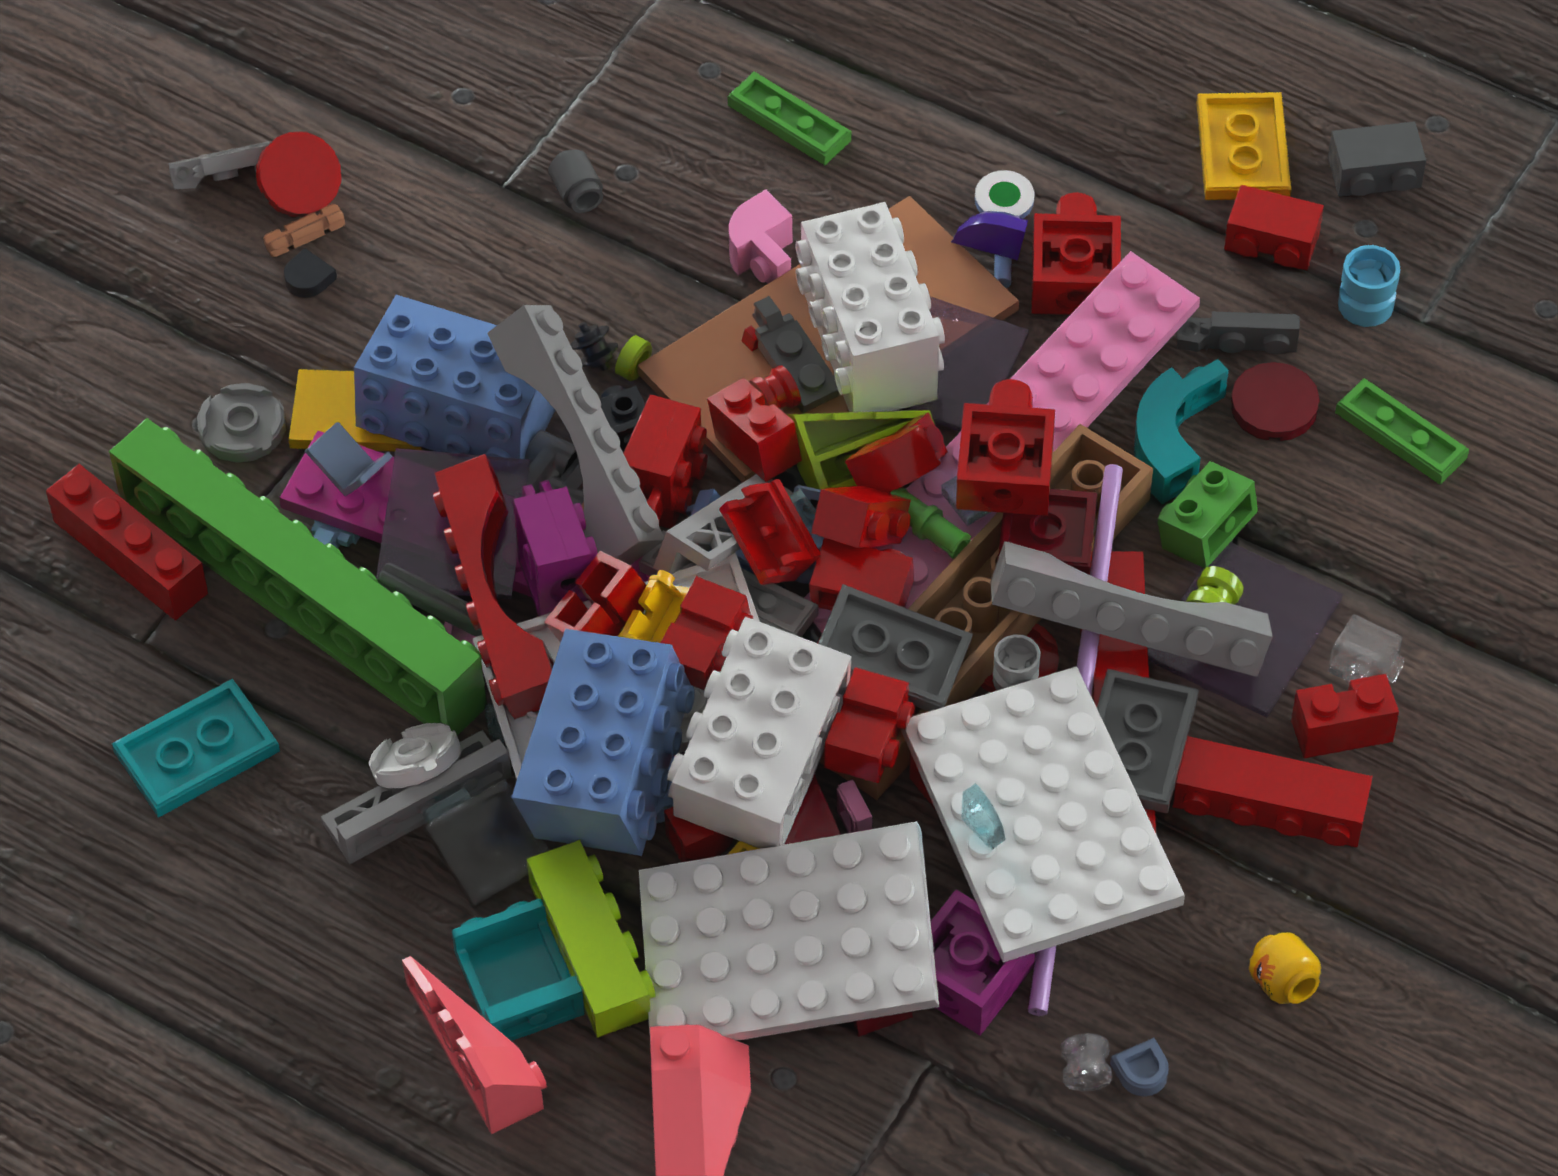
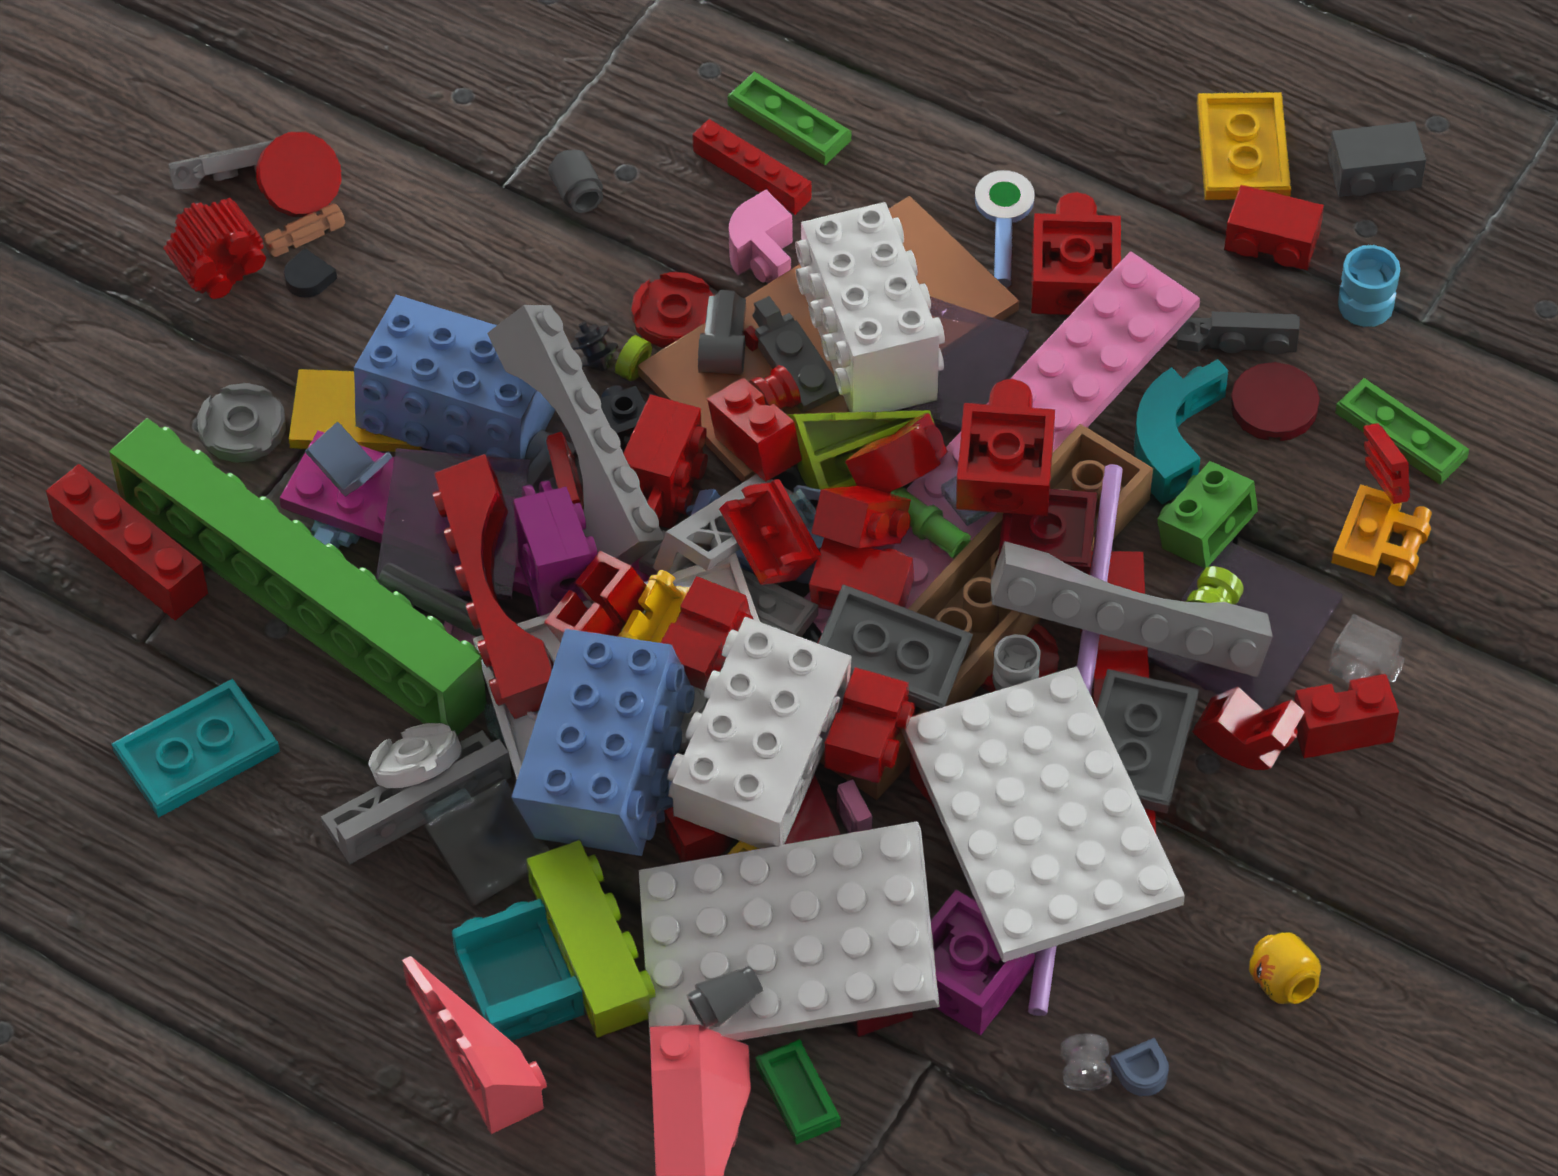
dark purple brick [951,211,1028,260] -> none
clear light blue tile [961,783,1005,849] -> none
red brick [1173,736,1373,848] -> none
none -> red brick [163,197,267,299]
none -> red tile [546,431,584,511]
none -> red tile [631,272,715,348]
none -> dark grey cone [687,965,763,1029]
none -> red piece [692,119,812,215]
none -> dark grey piece [698,290,746,375]
none -> green tile [755,1039,841,1145]
none -> red brick [1192,687,1305,770]
none -> light orange plate [1331,484,1432,587]
none -> red tile [1363,423,1410,504]

